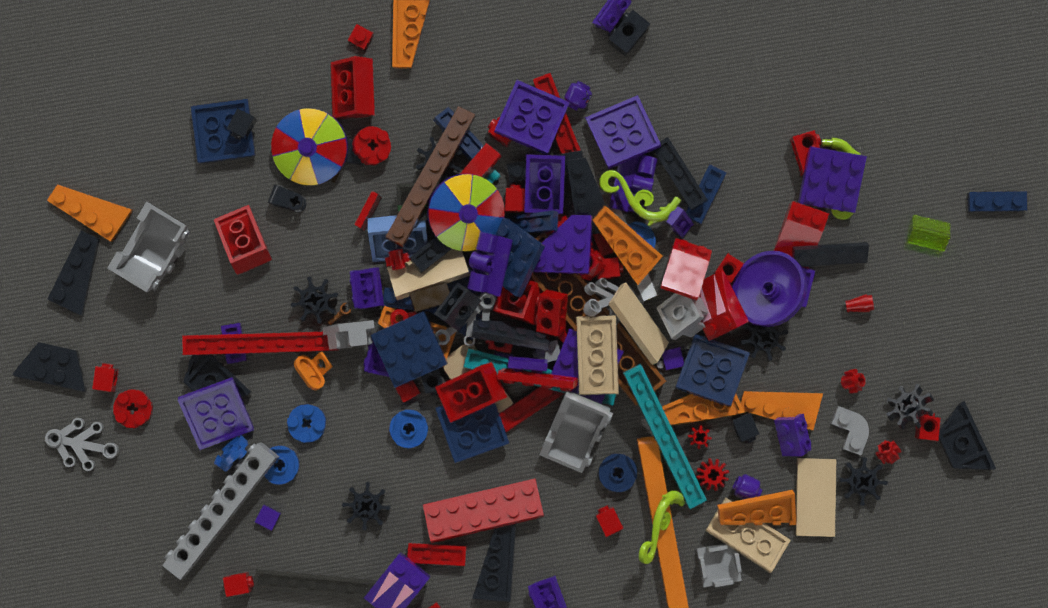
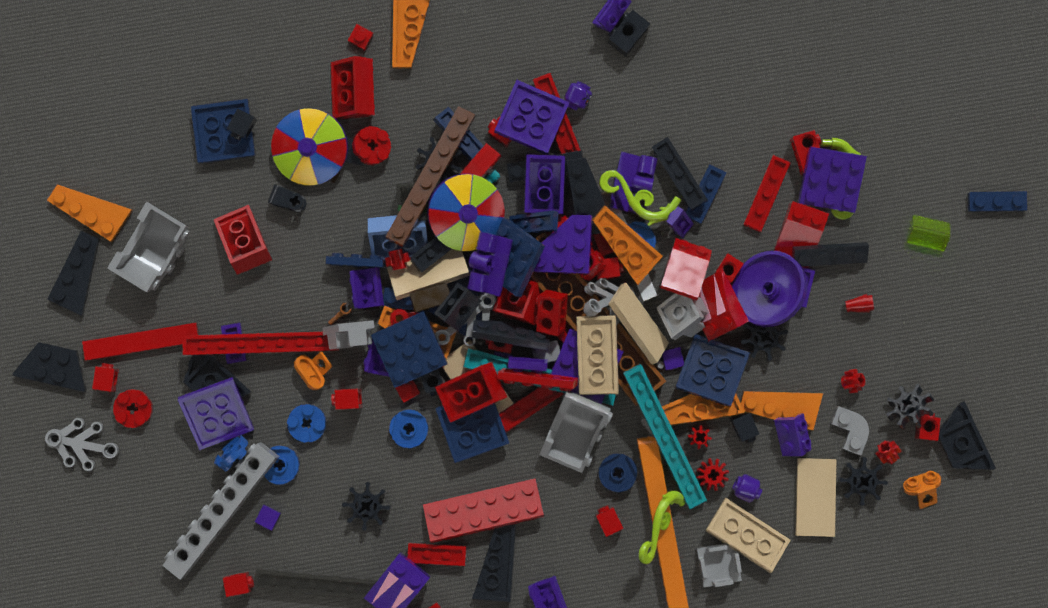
black gear [291,276,339,324] -> none
red tile [355,191,382,231] -> none
red brick [505,185,525,213] -> none
dark purple plate [585,95,661,169] -> none
orange wing [717,490,796,525] -> none
none -> red tile [82,323,199,361]
none -> dark blue plate [326,253,386,268]
none -> red brick [331,389,362,410]
none -> red tile [743,155,791,233]
none -> orange bracket [903,471,941,509]

